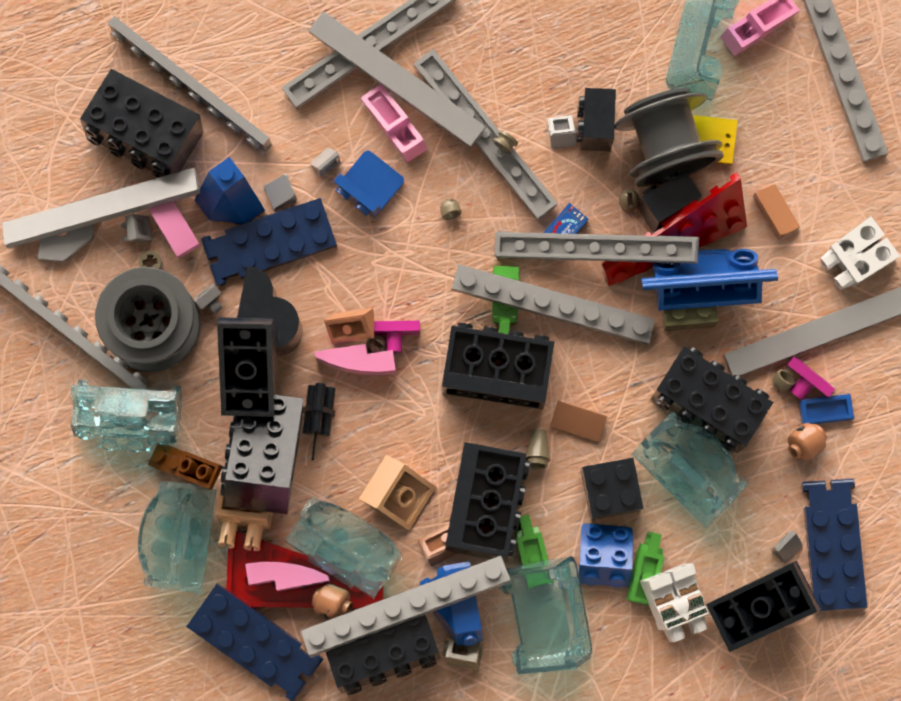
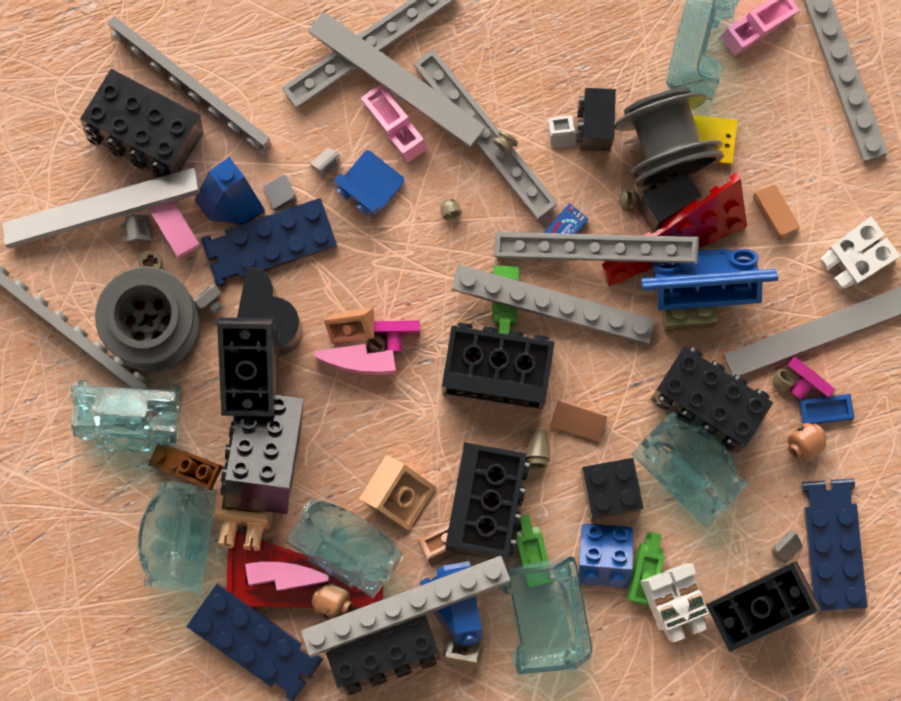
light grey tile [38,224,95,263] -> none
black piece [302,383,336,461] -> none

